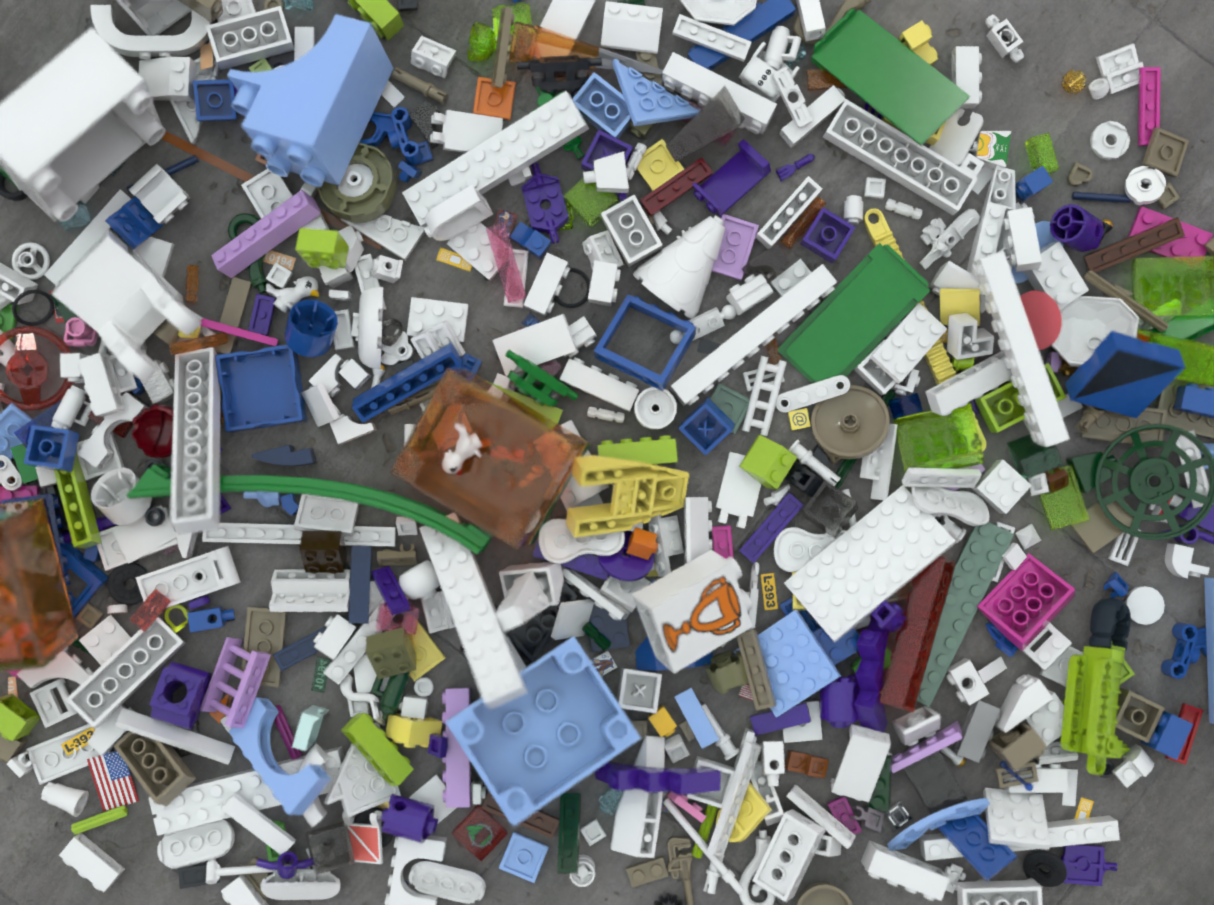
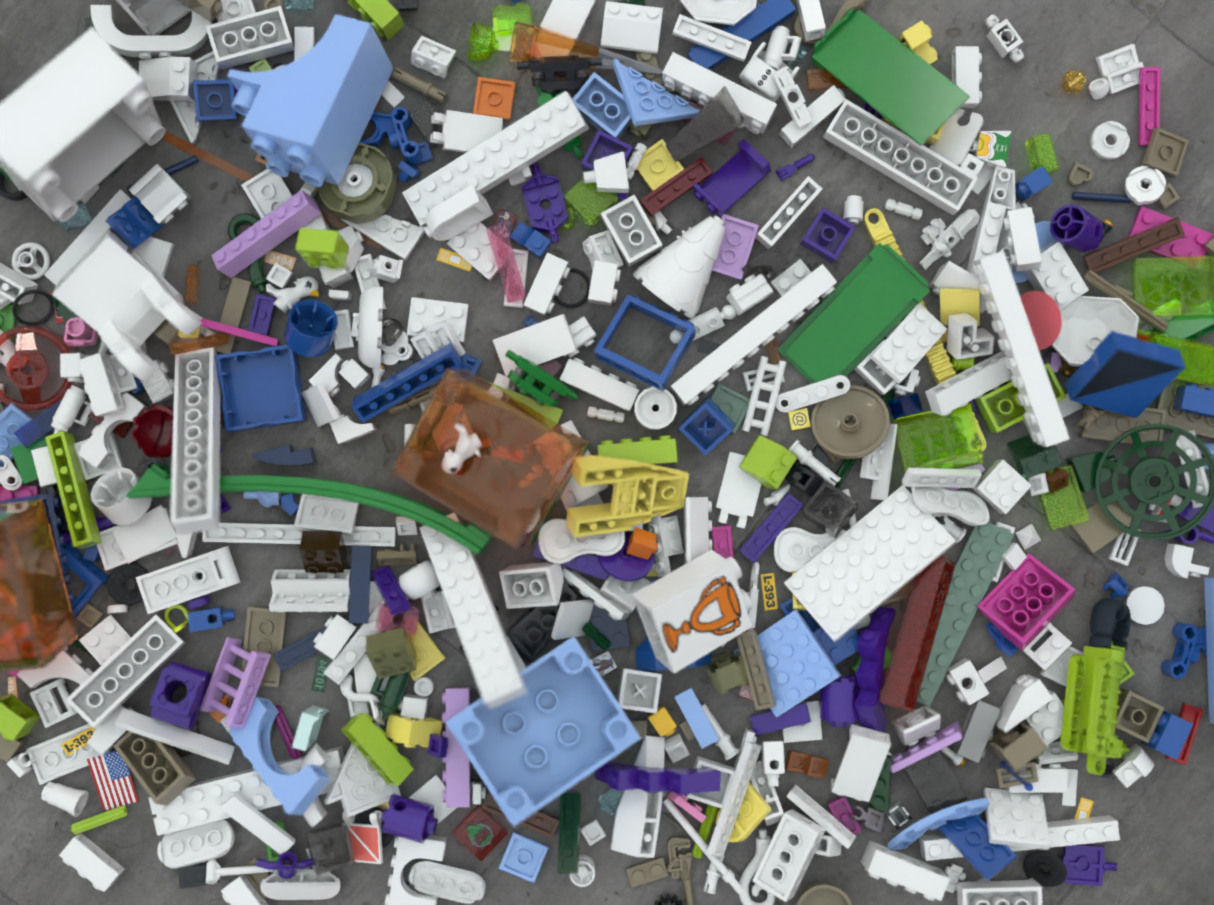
blue brick [24,425,79,472] -> none
clear red tile [129,589,172,632] -> none
black plate [145,507,165,527] -> none
light nougat sticker [200,43,213,70] -> none
dark tan plate [491,7,515,88] -> none
white wedge [495,571,550,632] -> none
clear orange pin [781,196,826,248] -> none
white tile [864,177,886,199] -> none
dark purple brick [871,600,906,632] -> none

